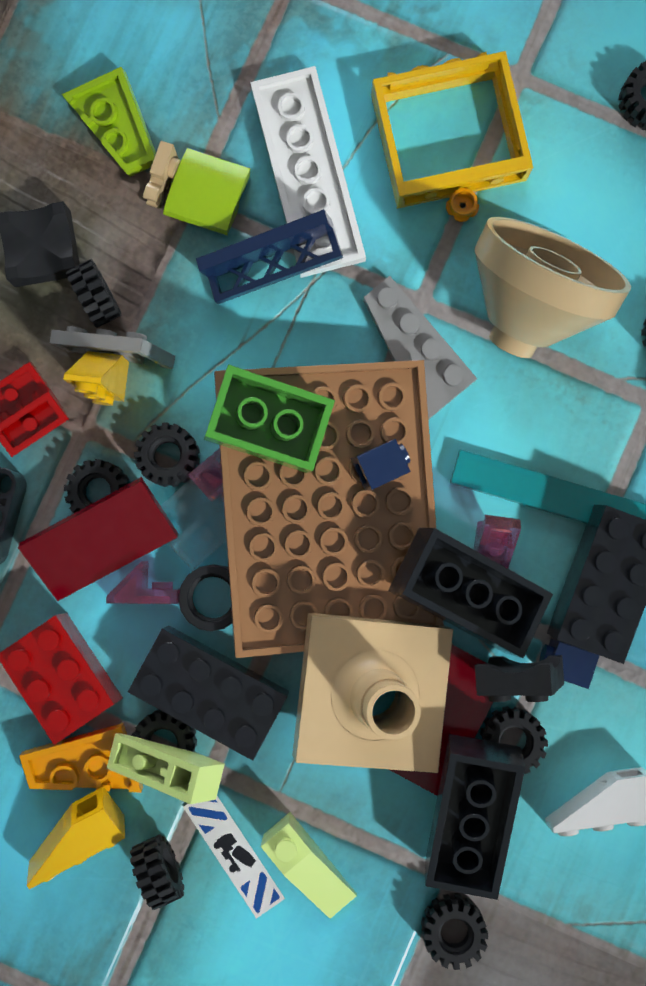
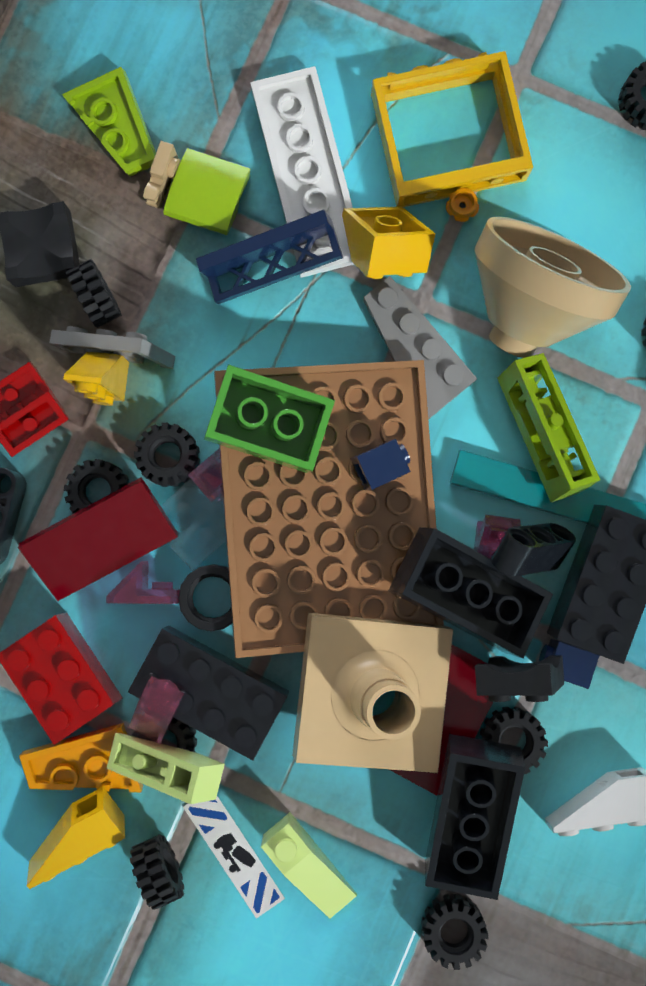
none -> clear pink slope [129,676,184,744]
none -> yellow slope [342,206,436,279]
none -> black beam [491,523,576,576]
none -> lime brick [497,353,600,502]

